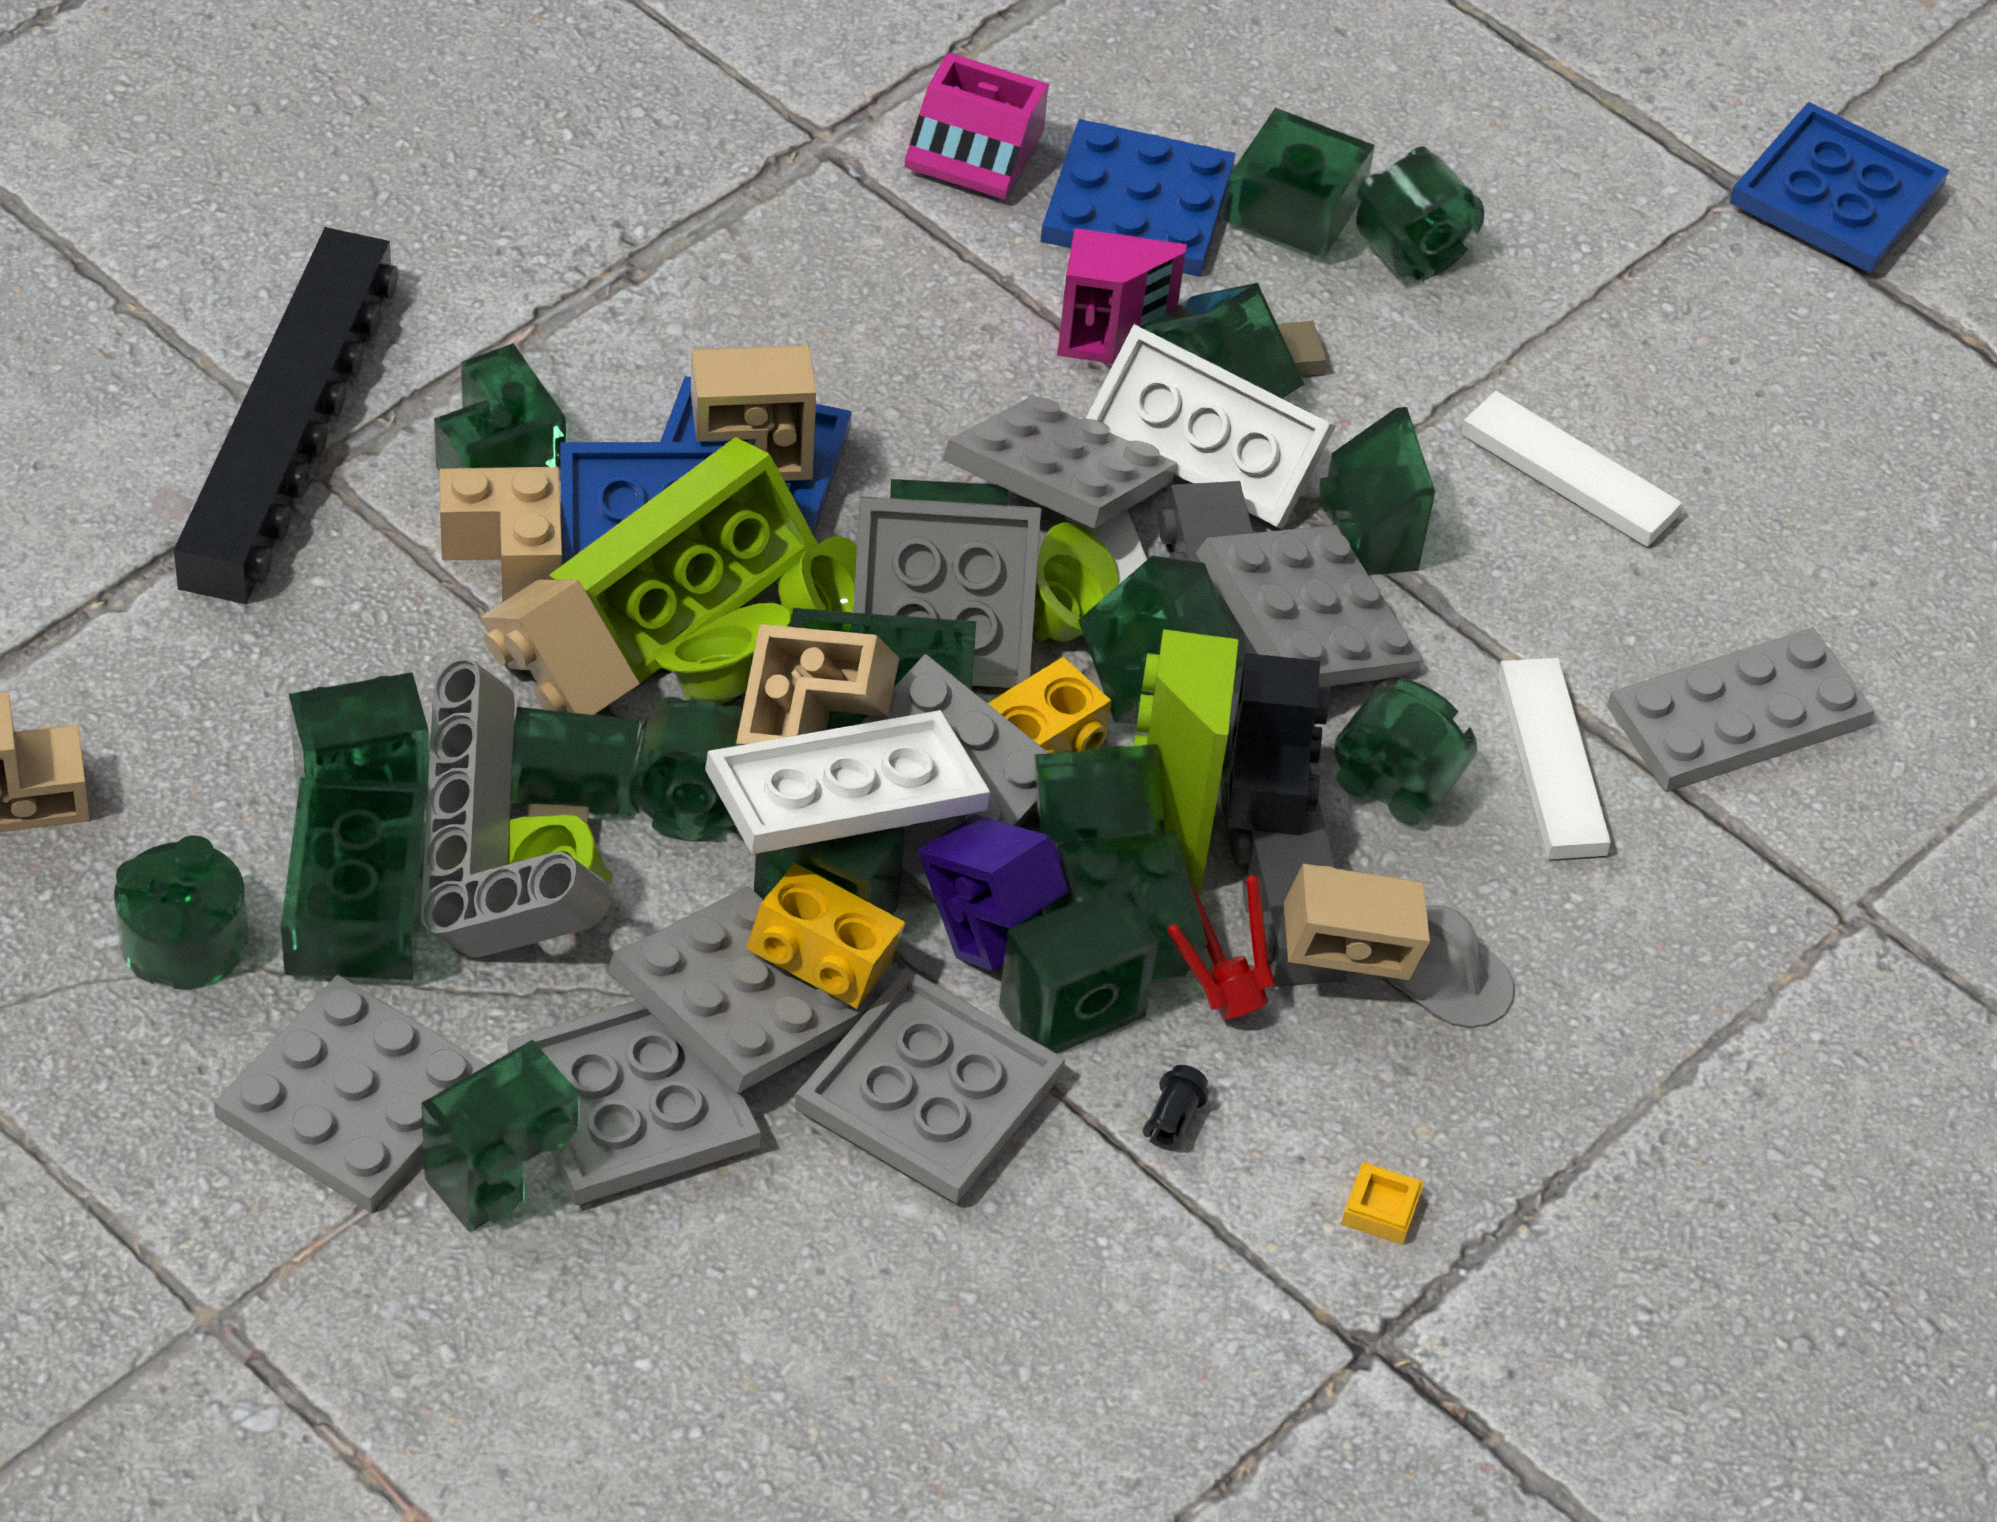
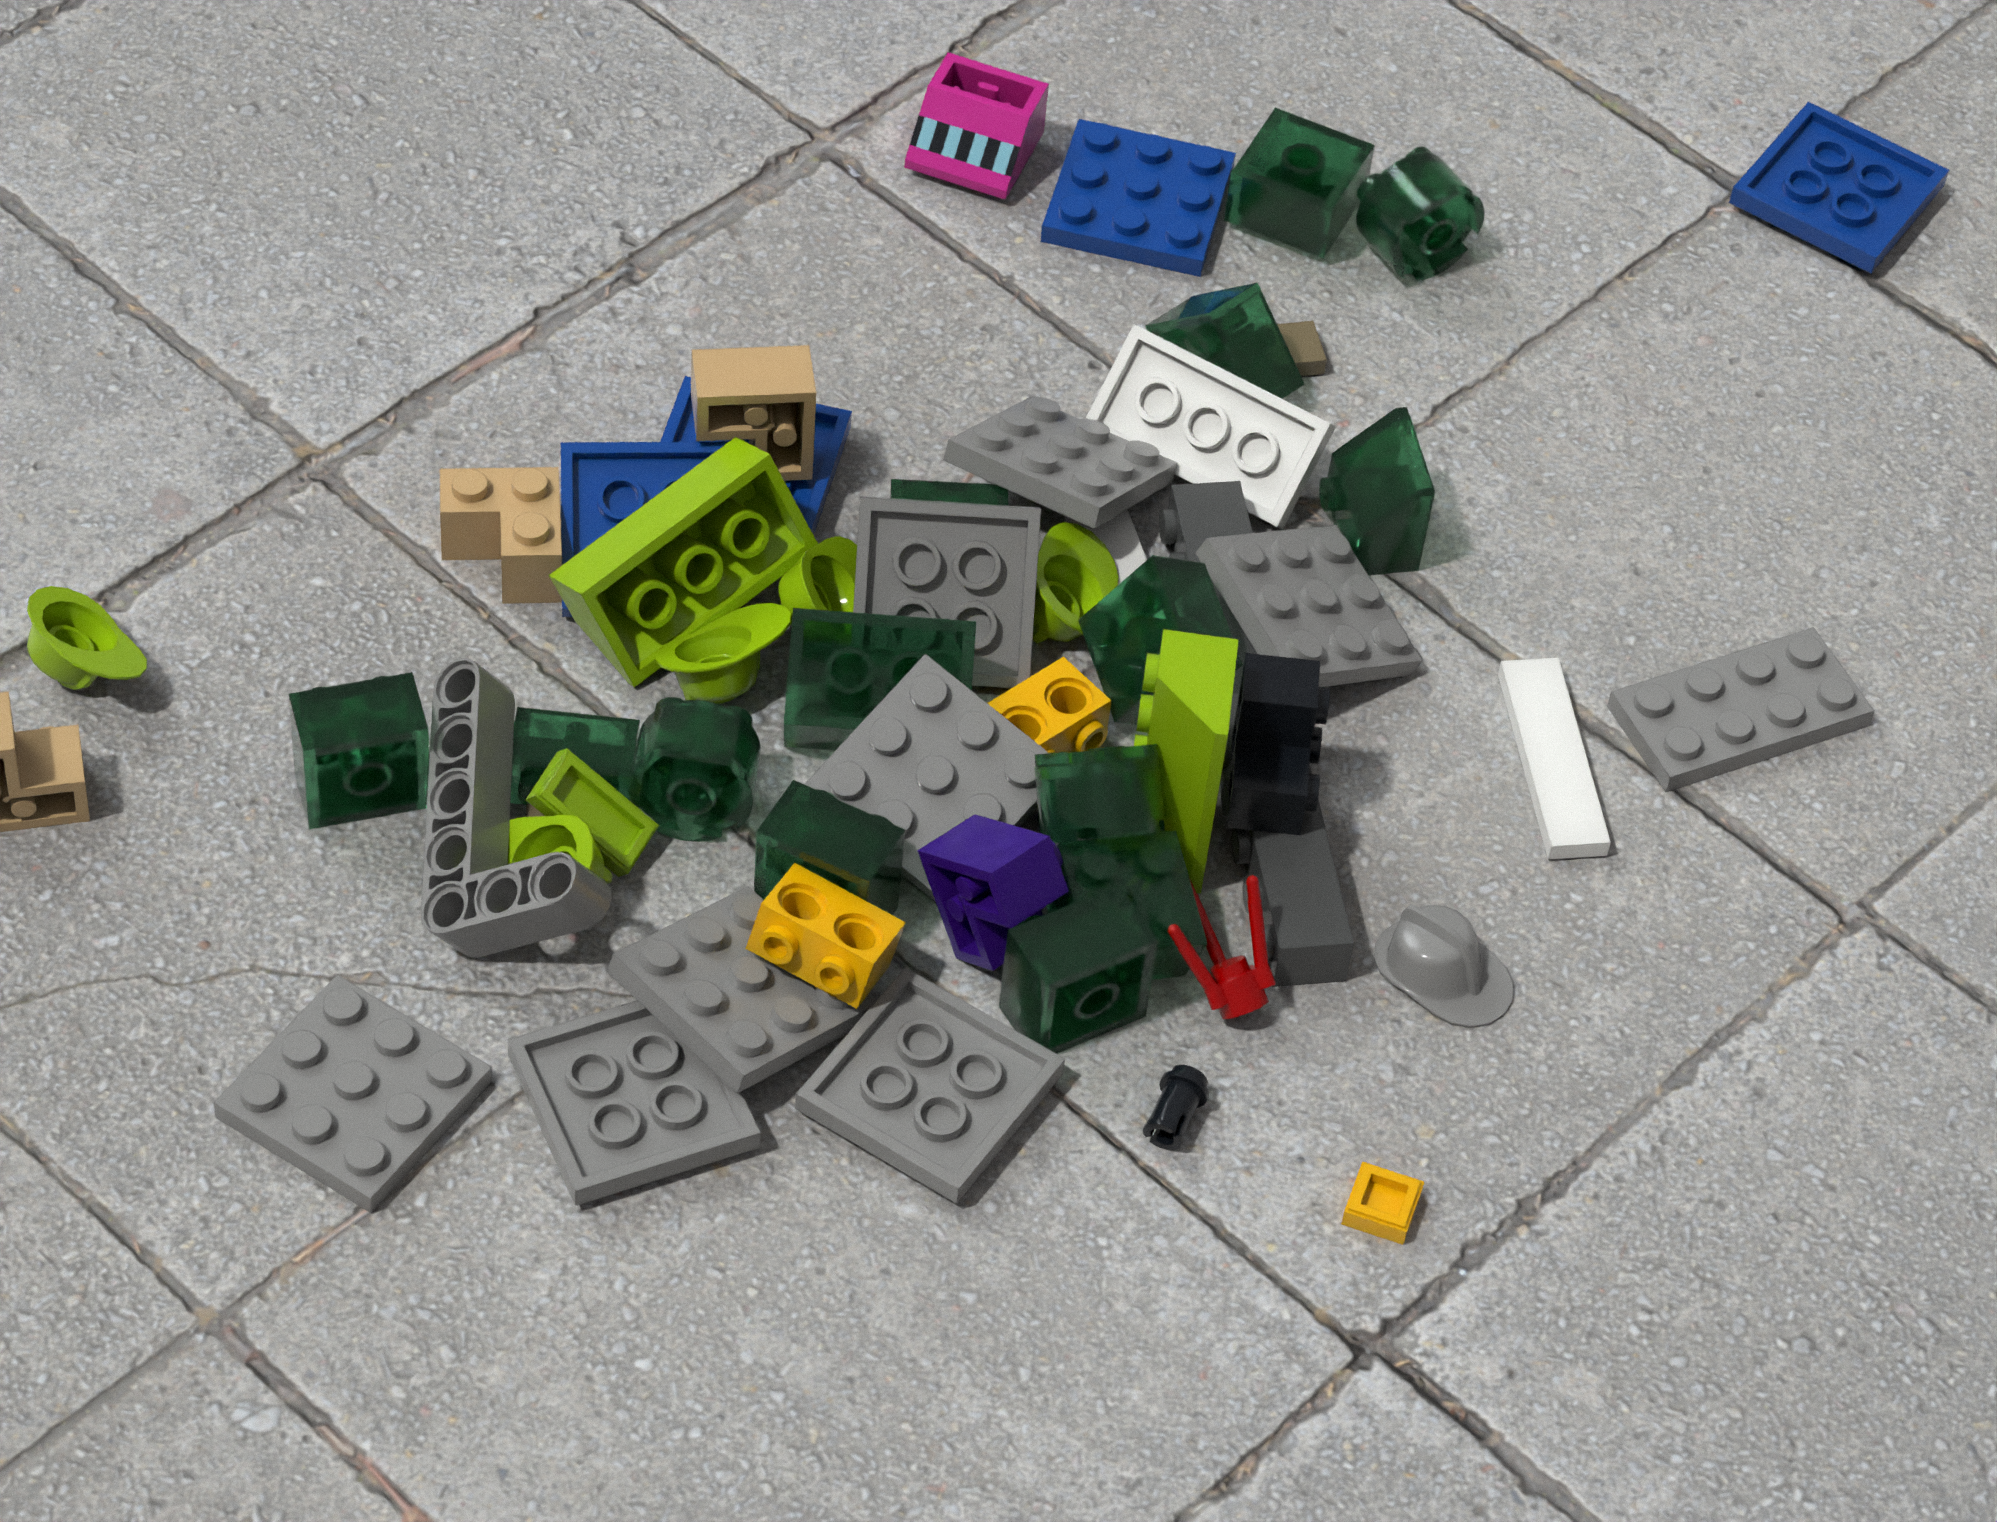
clear green brick [114,835,249,990] -> none
black brick [174,227,398,605] -> none
clear green brick [281,777,428,980] -> none
clear green brick [421,1039,579,1233] -> none
clear green brick [434,343,567,472] -> none
tan brick [480,580,640,723] -> none
white plate [705,710,990,854] -> none
tan brick [736,624,899,746] -> none
dark pink slope [1057,228,1187,364] -> none
tan brick [1284,864,1430,980] -> none
clear green brick [1334,679,1477,826] -> none
white tile [1461,390,1683,547] -> none
none -> lime piece [27,586,147,690]
none -> lime tile [525,748,659,877]

